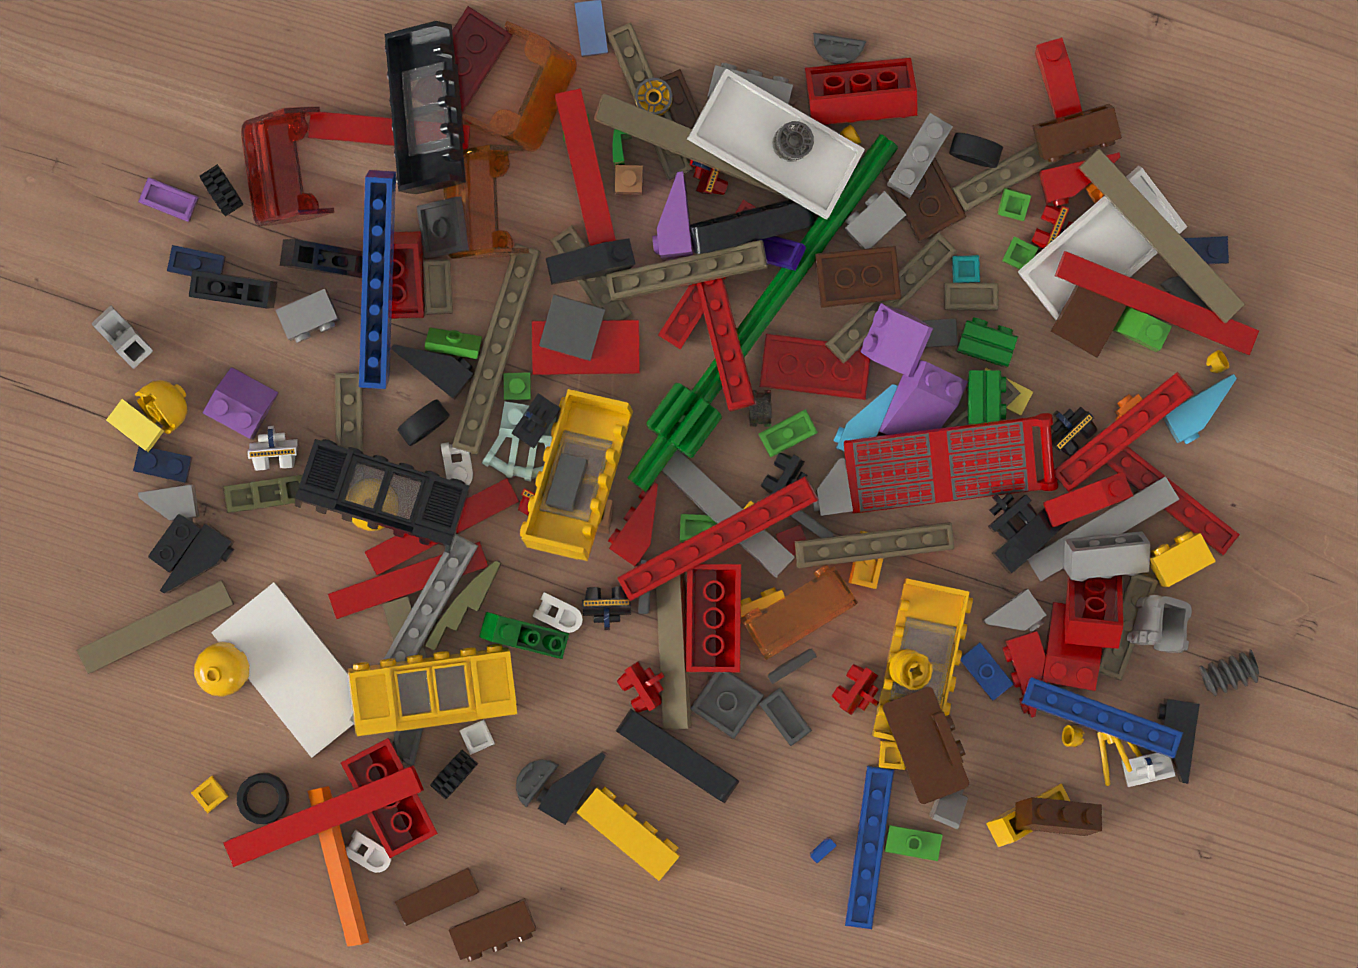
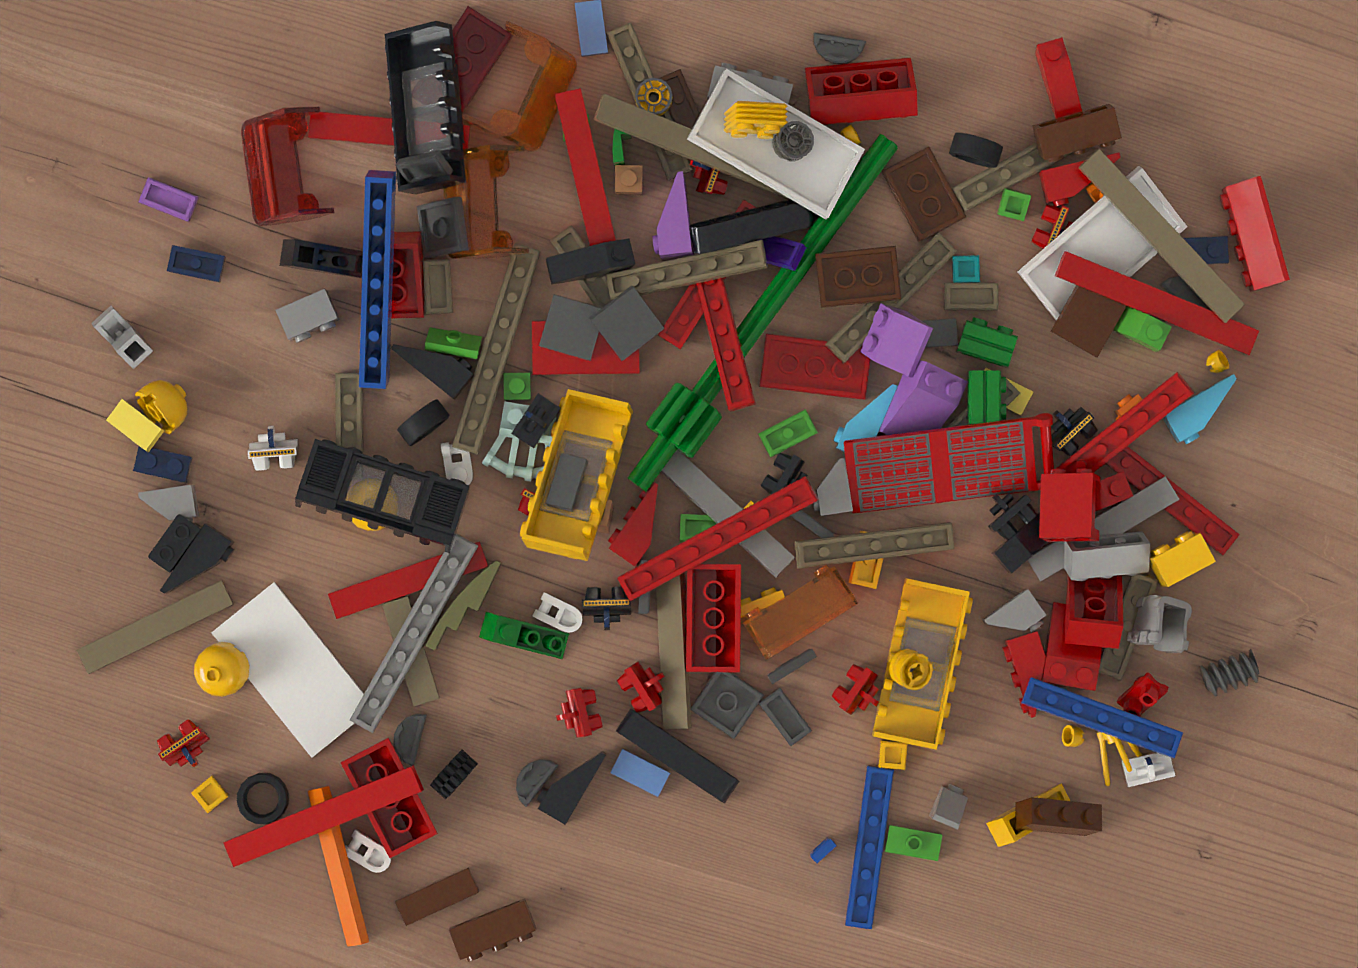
black slope [189,270,277,309] -> none
black tyre [199,164,243,216] -> none
medium lavender slope [203,367,278,439] -> none
olive slope [223,475,303,513] -> none
yellow window [347,644,517,736] -> none
red tile [365,478,520,575] -> none
white tile [459,719,495,755] -> none
yellow brick [576,786,680,881] -> none
clear smoke wheel [749,390,772,427] -> none
red tile [775,524,806,556] -> none
light grey brick [844,191,906,249] -> none
reddish brown bracket [883,687,969,804] -> none
light grey brick [887,113,953,198] -> none
blue plate [960,642,1014,701] -> none
bright green plate [1002,236,1038,270] -> none
black slope [1157,698,1200,784] -> none
none -> red hips [157,719,210,767]
none -> dark grey tile [395,150,453,184]
none -> red hips [556,688,603,738]
none -> dark grey tile [590,286,665,361]
none -> medium blue tile [610,748,670,797]
none -> yellow brick [723,101,788,139]
none -> red panel [1039,469,1100,542]
none -> red hips [1117,672,1169,717]
none -> slope [1220,176,1290,292]

